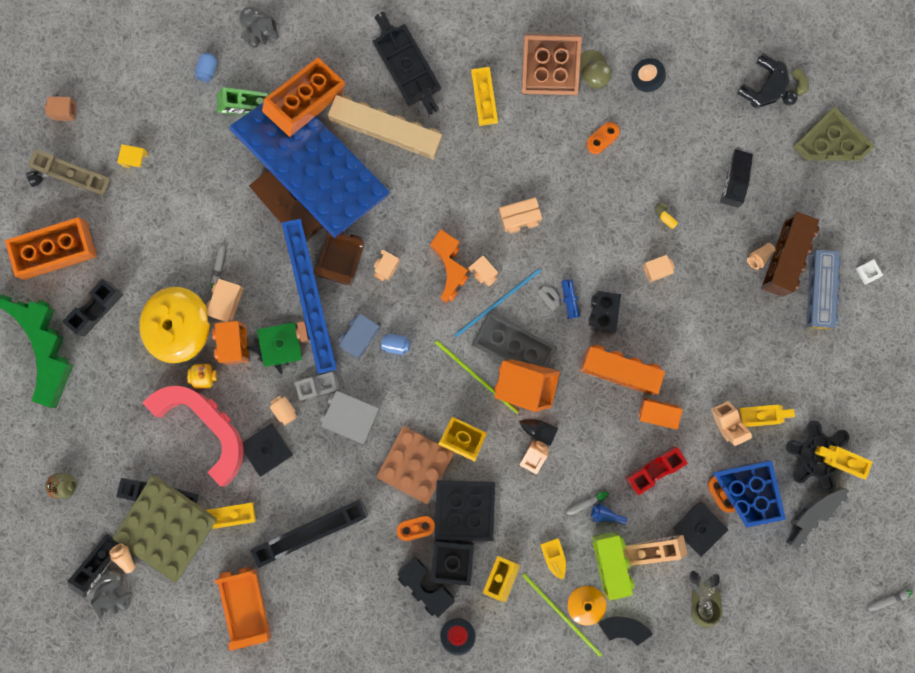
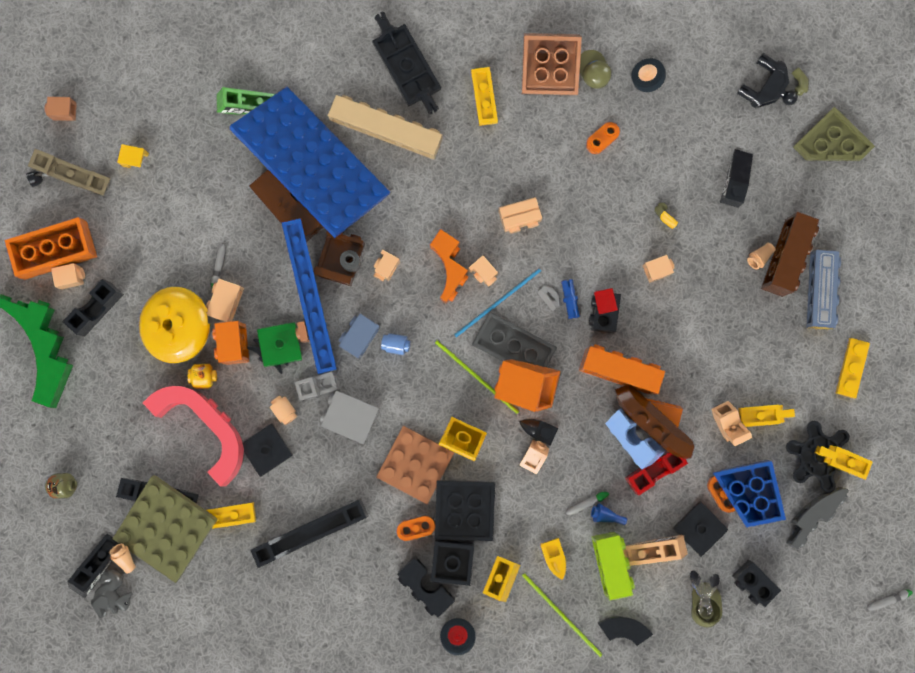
medium blue brick [195,52,218,82] -> none
orange panel [214,566,271,651] -> none
dark grey animal [239,7,278,48] -> none
orange brick [262,57,345,137] -> none
light orange dish [567,586,606,625] -> none
white tile [856,259,883,285] -> none
none -> light nougat brick [51,263,85,289]
none -> dark grey brick [340,250,361,272]
none -> red sticker [594,288,618,314]
none -> light blue arch [605,408,666,470]
none -> reddish brown brick [615,385,695,459]
none -> black brick [732,560,781,607]
none -> yellow plate [836,338,870,399]

